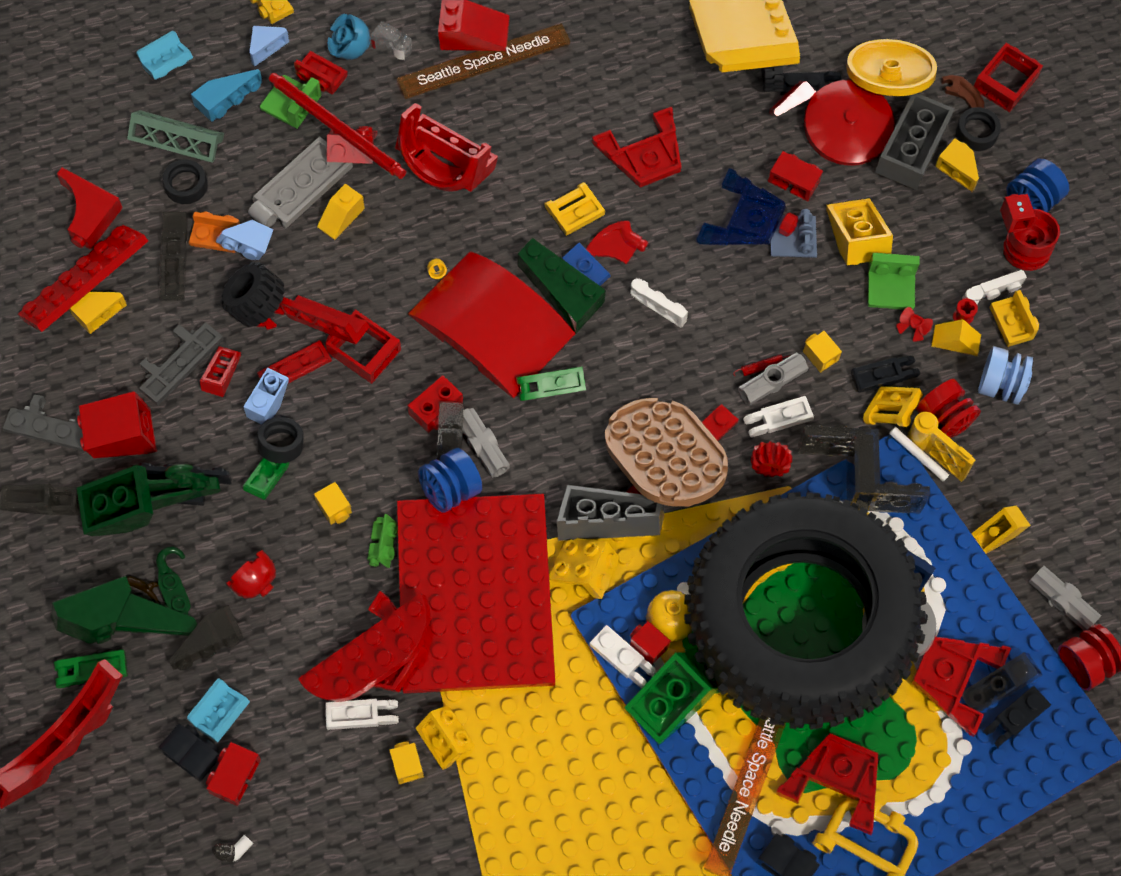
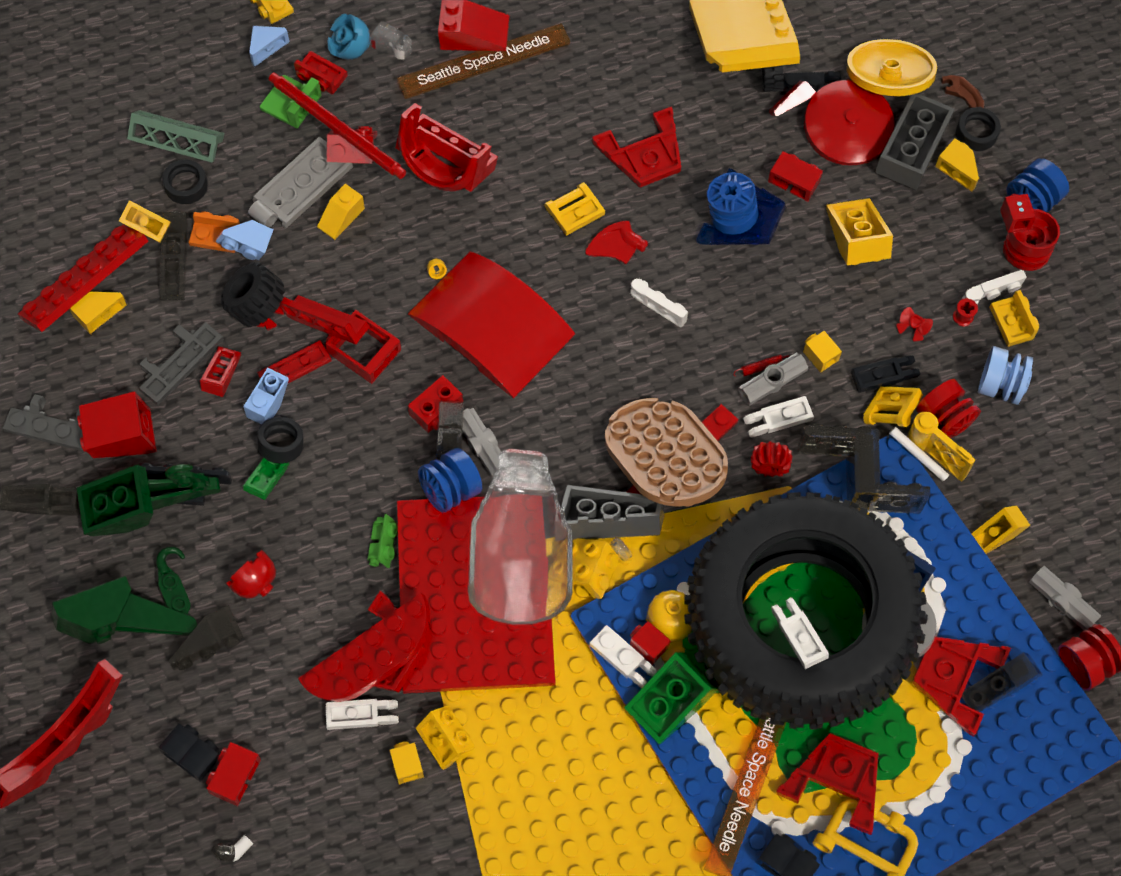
green plate [54,650,128,689] -> none
red arch [57,167,122,250] -> none
dark brown bar [127,576,160,604] -> none
medium azure bracket [136,31,193,80] -> none
medium azure bracket [187,678,250,742] -> none
dark azure slope [191,69,262,122] -> none
yellow brick [314,482,352,525] -> none
plate [516,367,586,401] -> none
dark green wedge [518,238,606,334] -> none
blue plate [563,242,611,286] -> none
sand blue hinge [770,209,817,258] -> none
red tile [779,212,798,237] -> none
bright green bracket [868,253,919,310] -> none
yellow slope [931,319,981,356] -> none
red window [974,43,1043,113] -> none
black hinge [983,686,1051,747] -> none
none -> yellow slope [119,200,171,242]
none -> clear windscreen [468,449,573,625]
none -> clear tile [610,537,633,562]
none -> blue wheel [707,172,759,235]
none -> white hinge [771,598,829,669]

